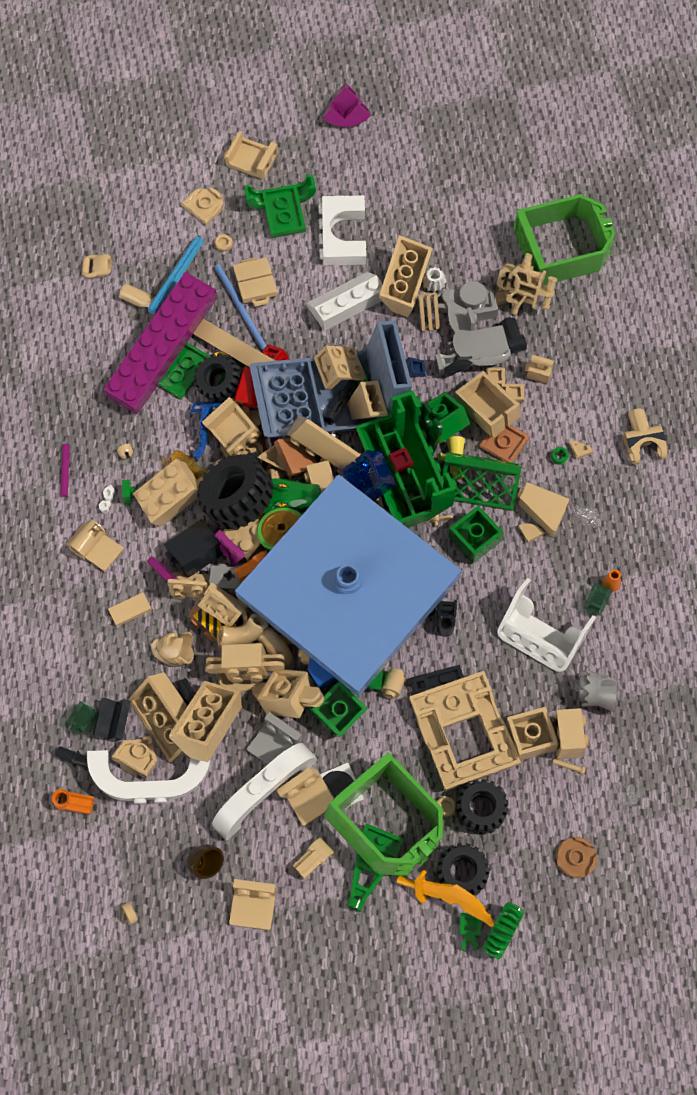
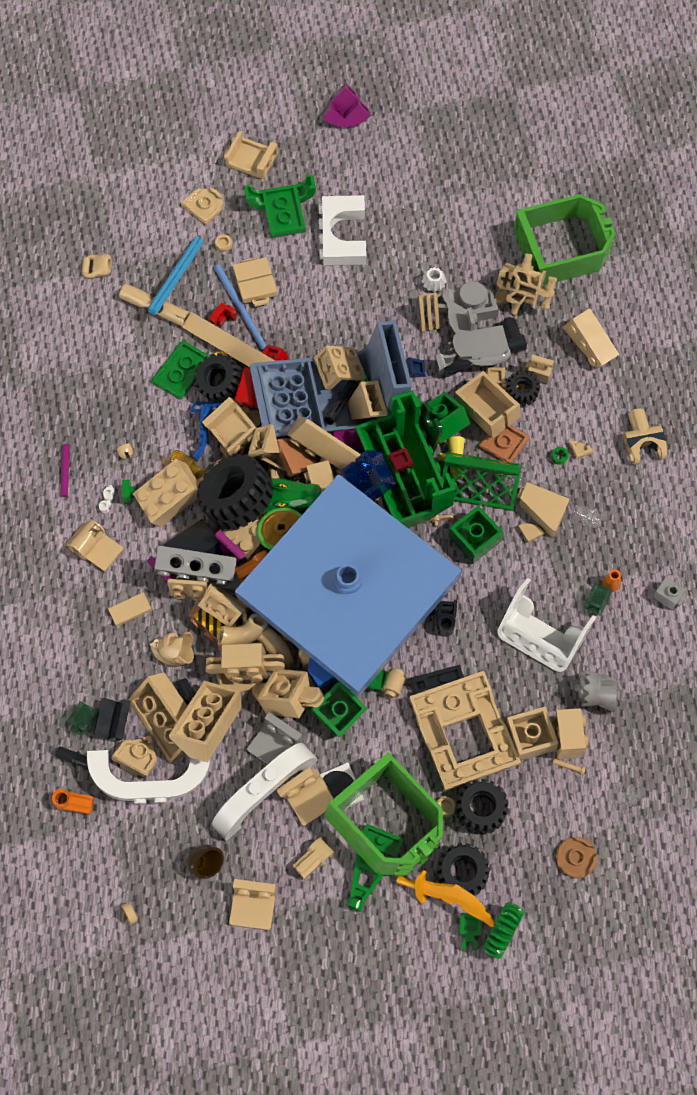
magenta brick [103,272,218,414] -> none
white slope [306,272,382,331] -> none
tan slope [378,235,433,317] -> none
none -> light grey brick [154,546,236,586]
none -> red bracket [209,302,237,327]
none -> tan slope [248,424,280,459]
none -> magenta tile [332,428,364,454]
none -> black tyre [505,370,540,407]
none -> tan wedge [562,308,619,369]
none -> light grey brick [653,577,686,610]

